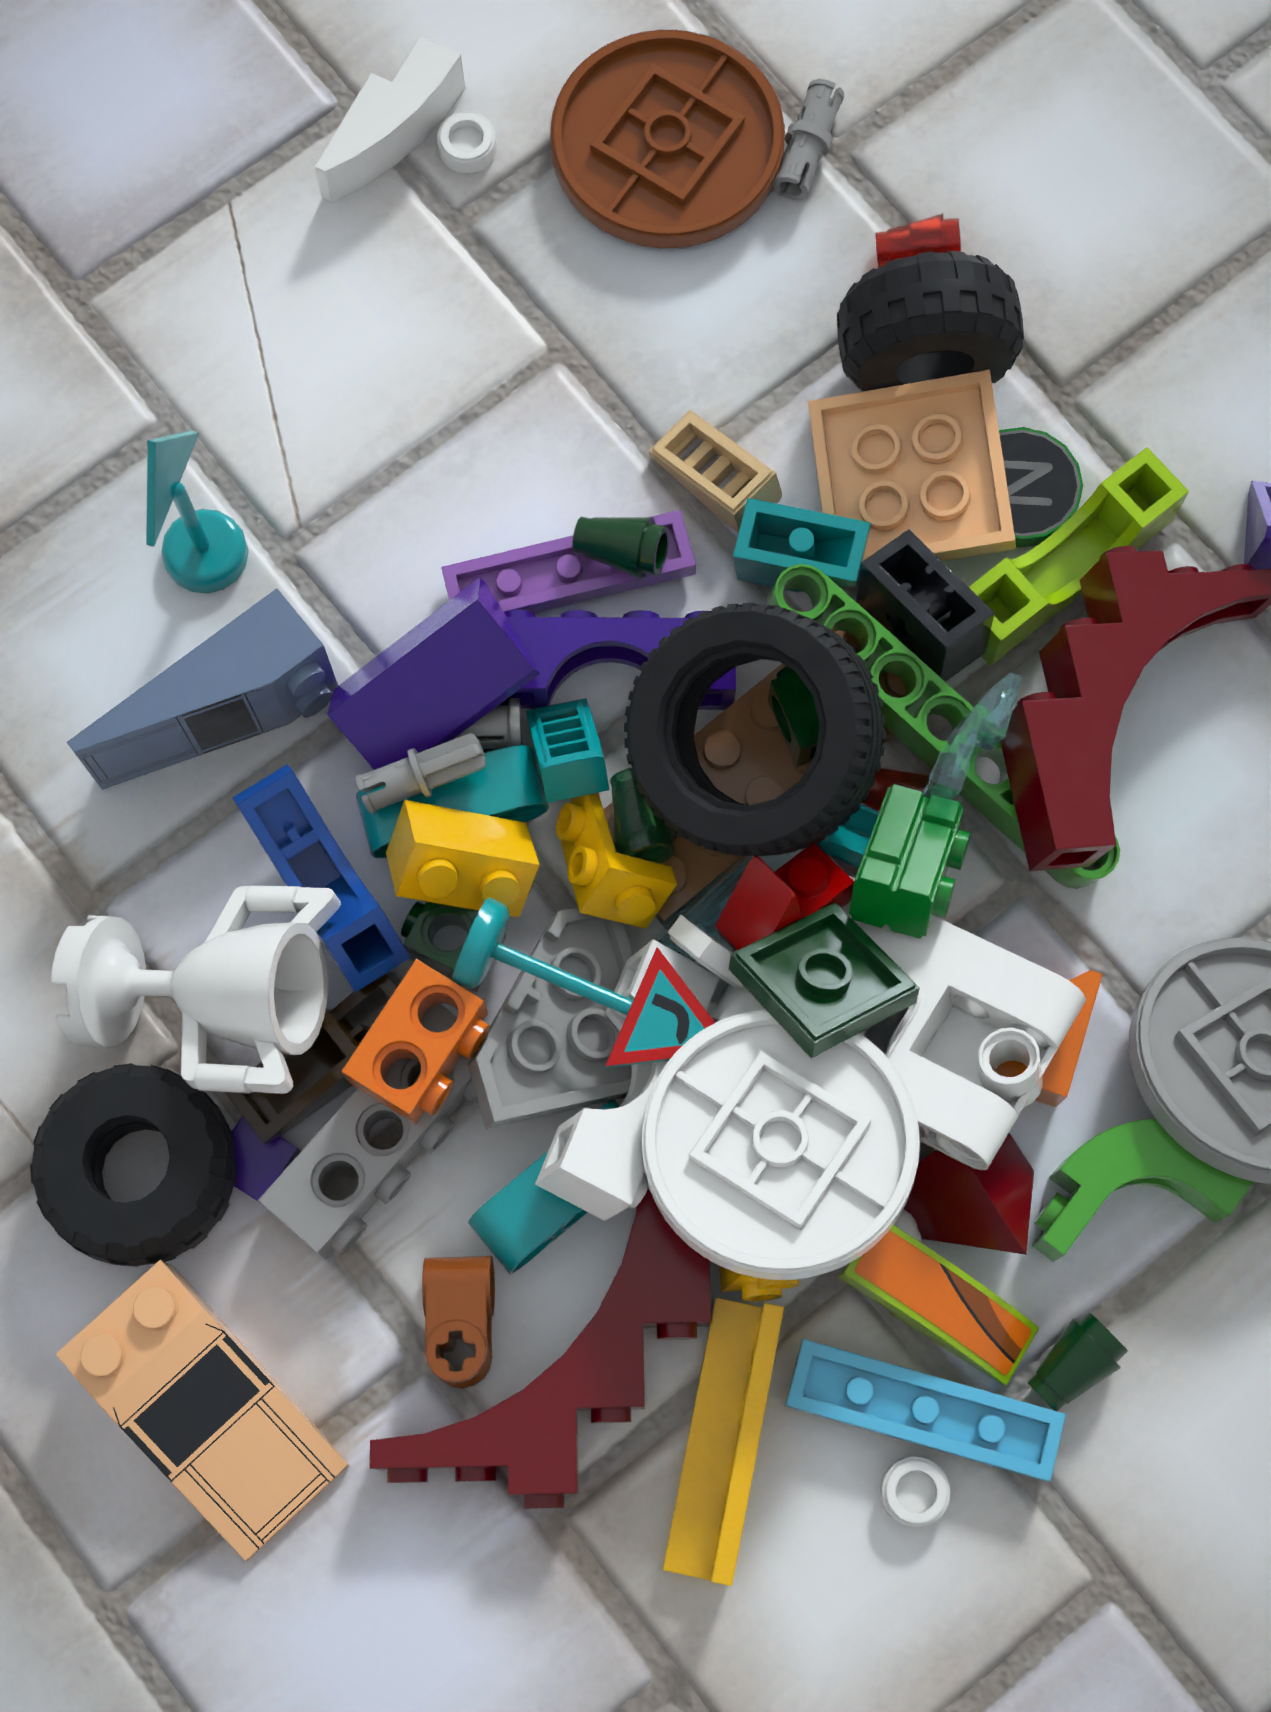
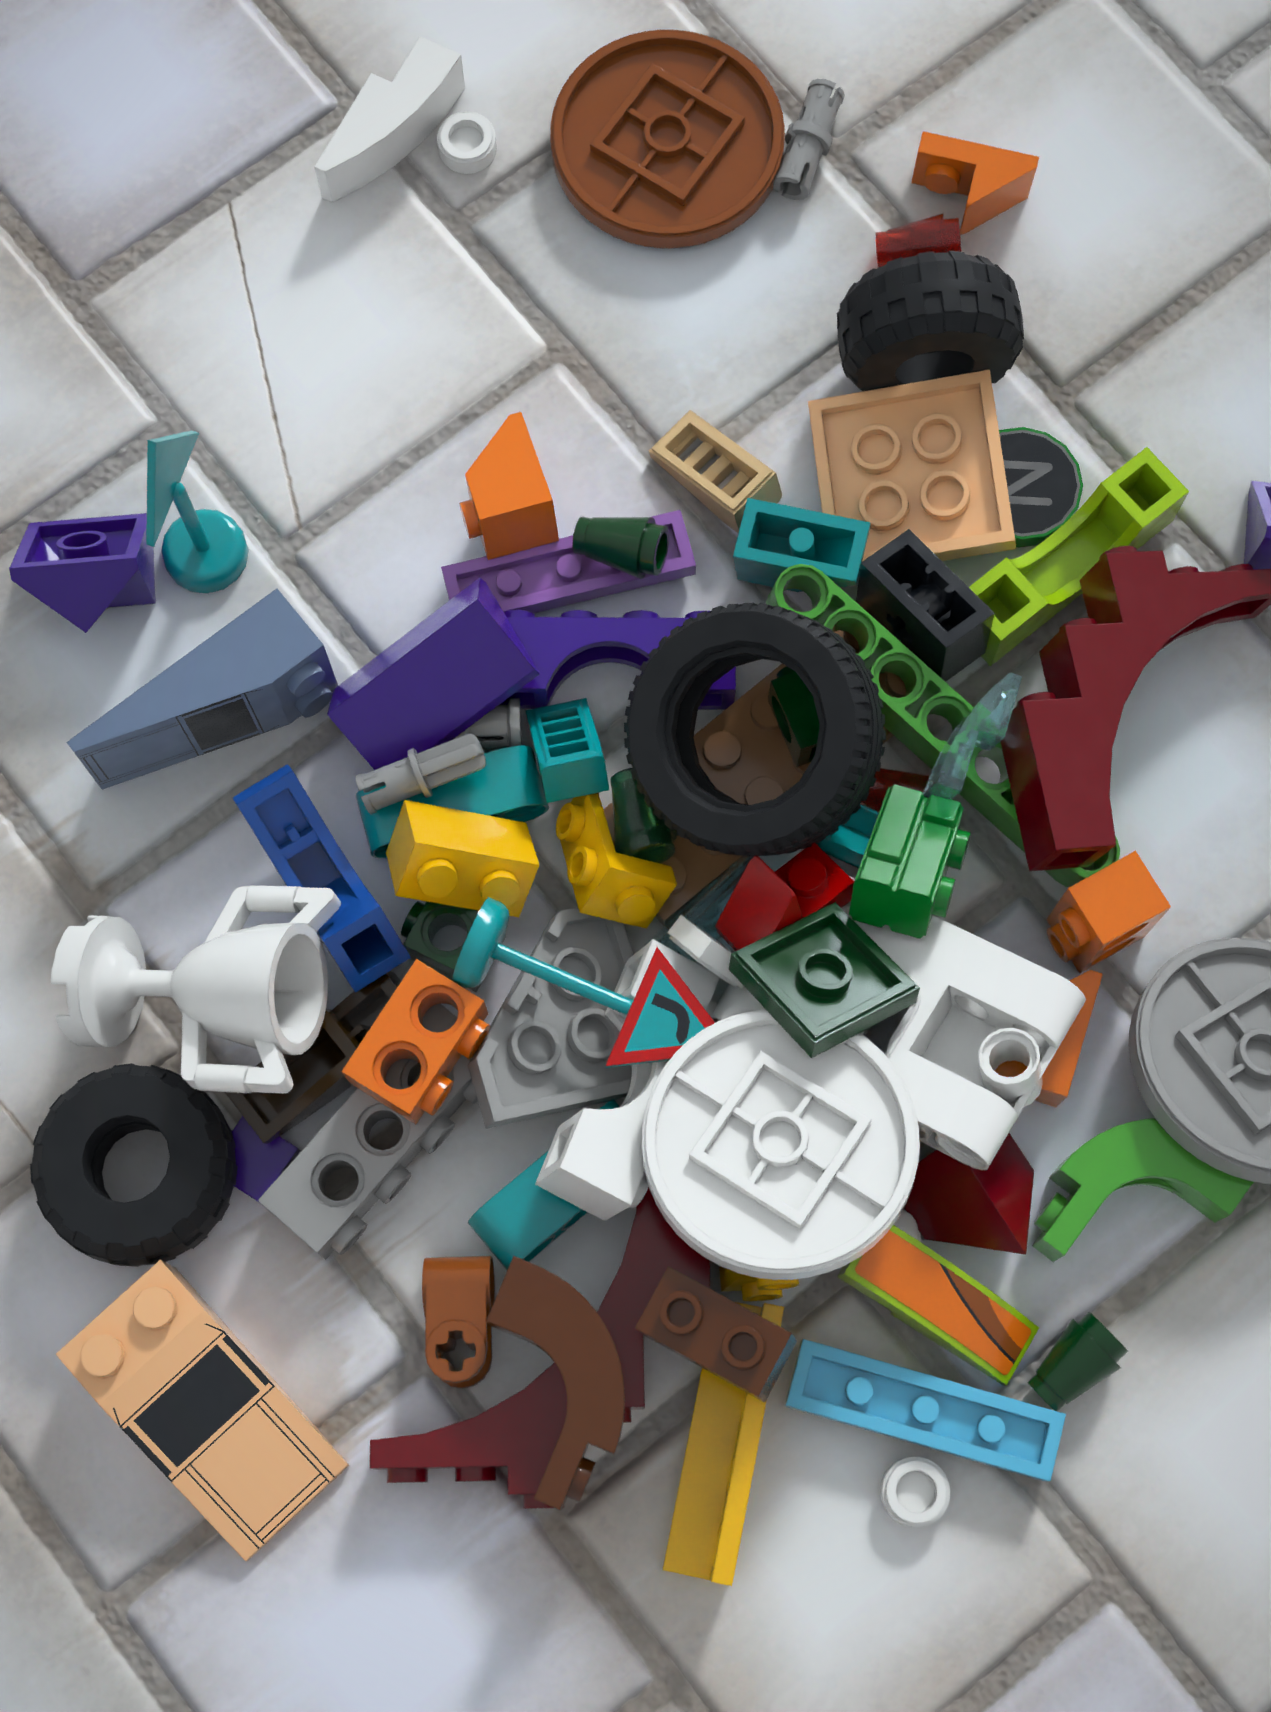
none -> dark purple slope [9,513,156,633]
none -> orange slope [459,412,559,560]
none -> reddish brown arch [486,1256,625,1510]
none -> reddish brown brick [635,1266,797,1403]
none -> orange slope [911,131,1039,235]
none -> orange brick [1046,850,1171,973]

